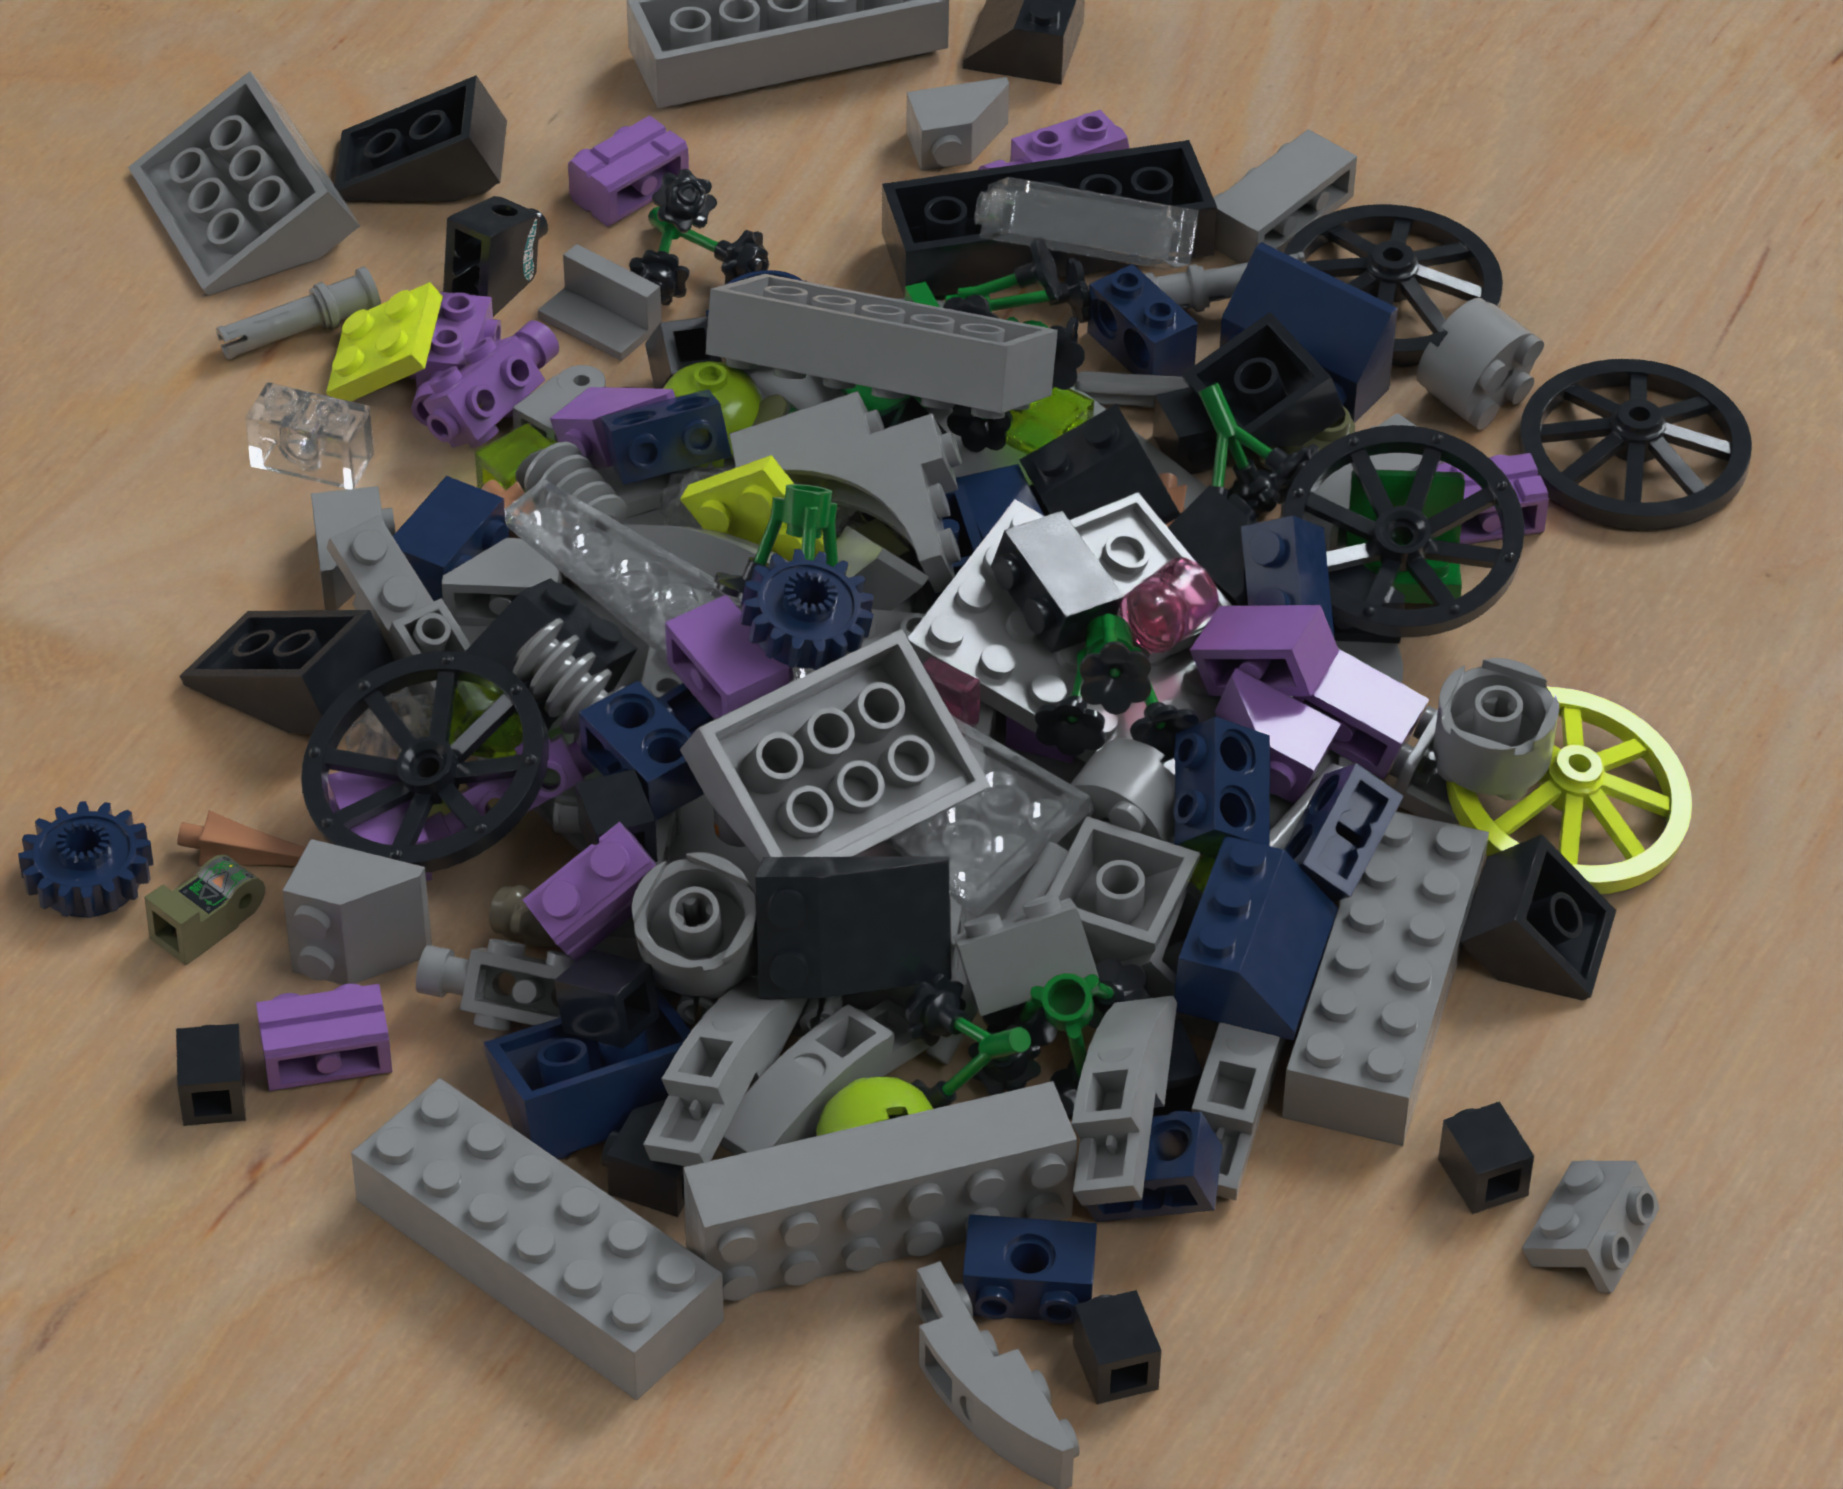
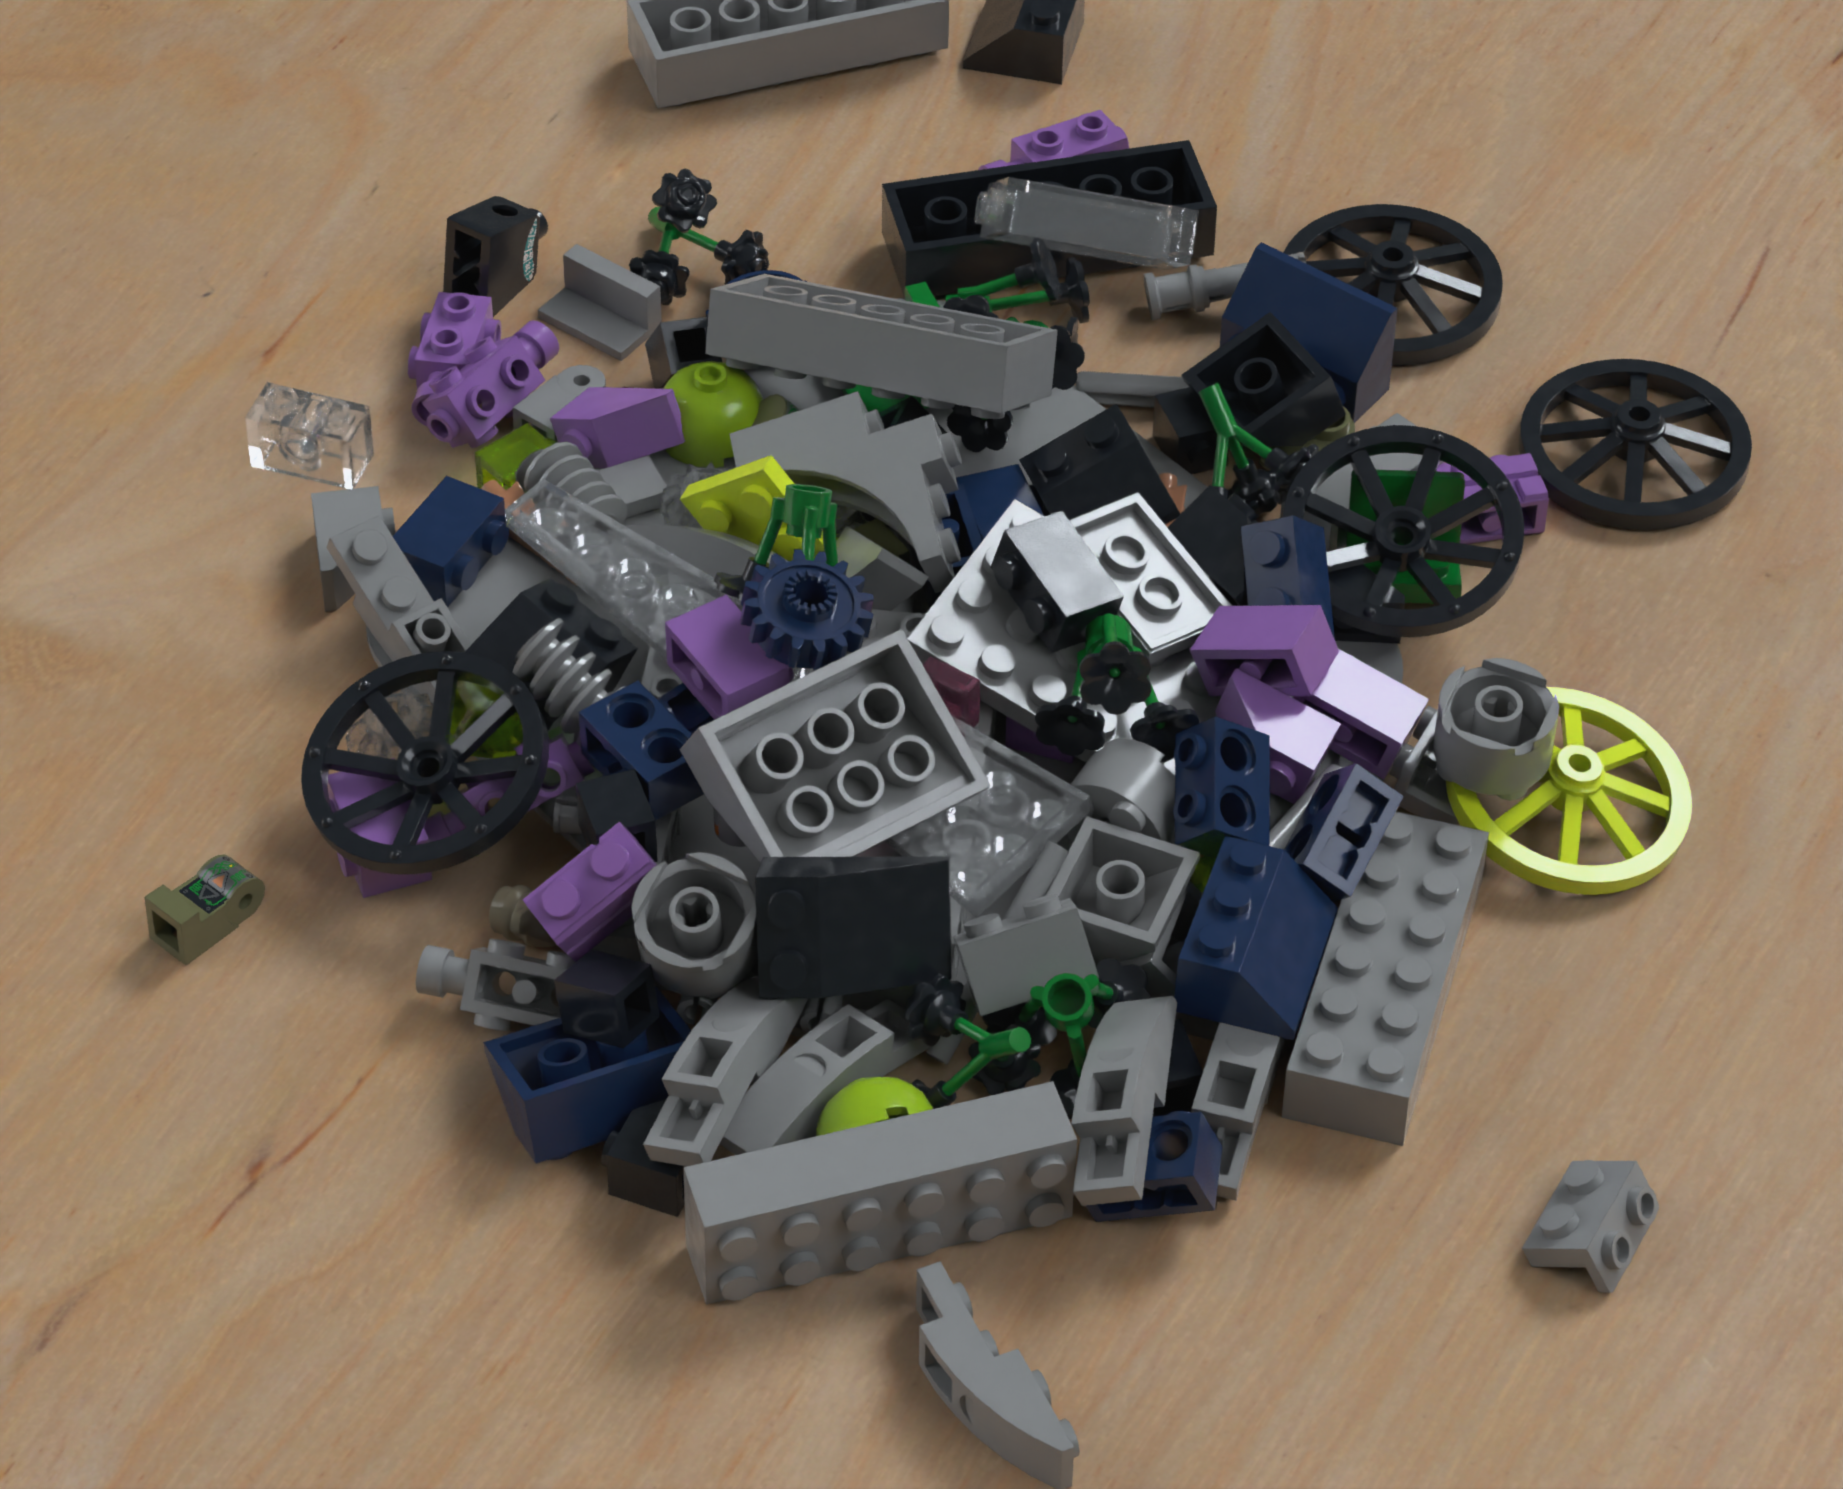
dark blue gear [18,801,154,918] -> none
light grey slope [128,71,360,296] -> none
black brick [176,1023,246,1126] -> none
nougat piece [177,810,306,866] -> none
black slope [179,610,395,734] -> none
light grey pin [216,266,381,360] -> none
medium lavender brick [256,983,393,1091] -> none
light grey slope [282,839,432,985] -> none
neon yellow plate [326,282,443,407] -> none
black slope [334,75,507,201] -> none
light grey brick [351,1078,724,1400] -> none
light grey slope [442,538,566,626] -> none
medium lavender brick [568,115,689,227] -> none
dark blue brick [601,389,732,484] -> none
light grey slope [906,77,1009,171] -> none
dark blue brick [963,1214,1097,1324] -> none
clear neon green brick [1007,387,1094,455] -> none
black brick [1073,1290,1162,1404] -> none
dark blue brick [1087,264,1198,377] -> none
clear pink piece [1120,557,1219,653] -> none
light grey brick [1214,129,1357,264] -> none
light grey brick [1417,298,1544,430] -> none
black brick [1438,1101,1534,1214] -> none
black slope [1460,834,1616,1001] -> none

